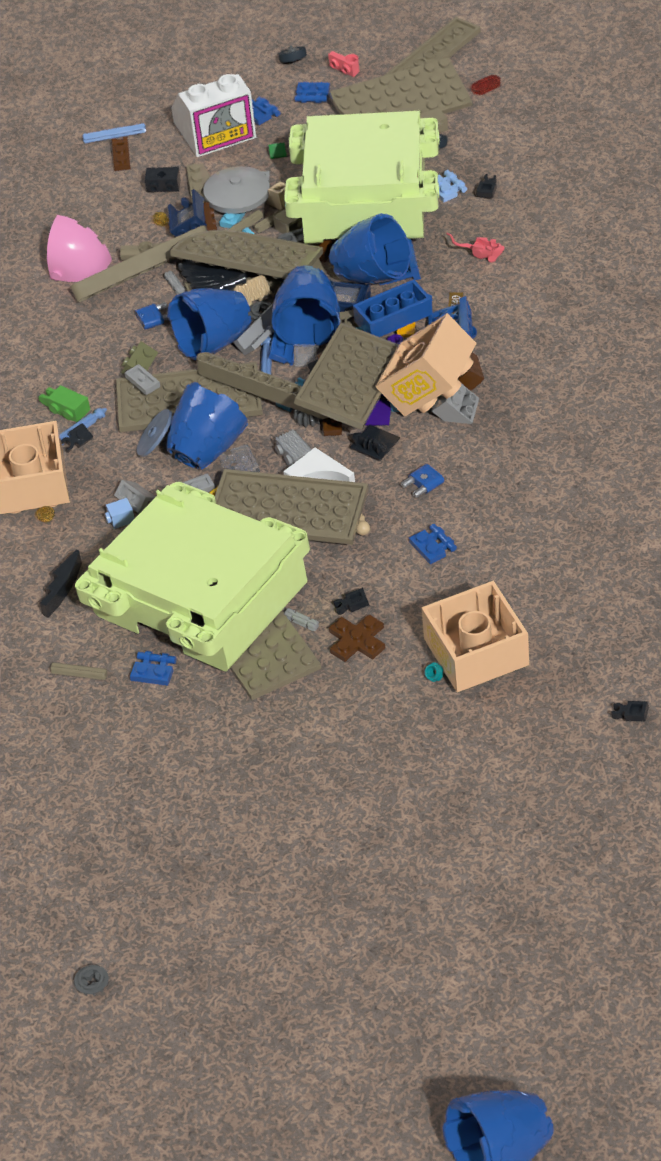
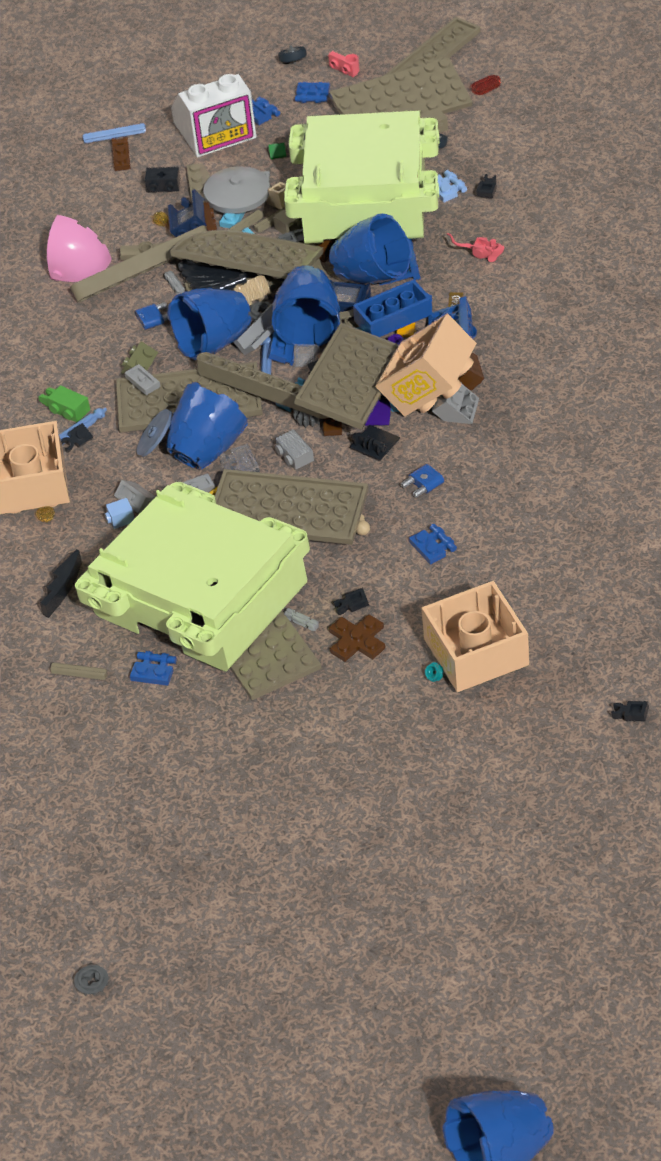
white arch [284,448,355,482] -> none

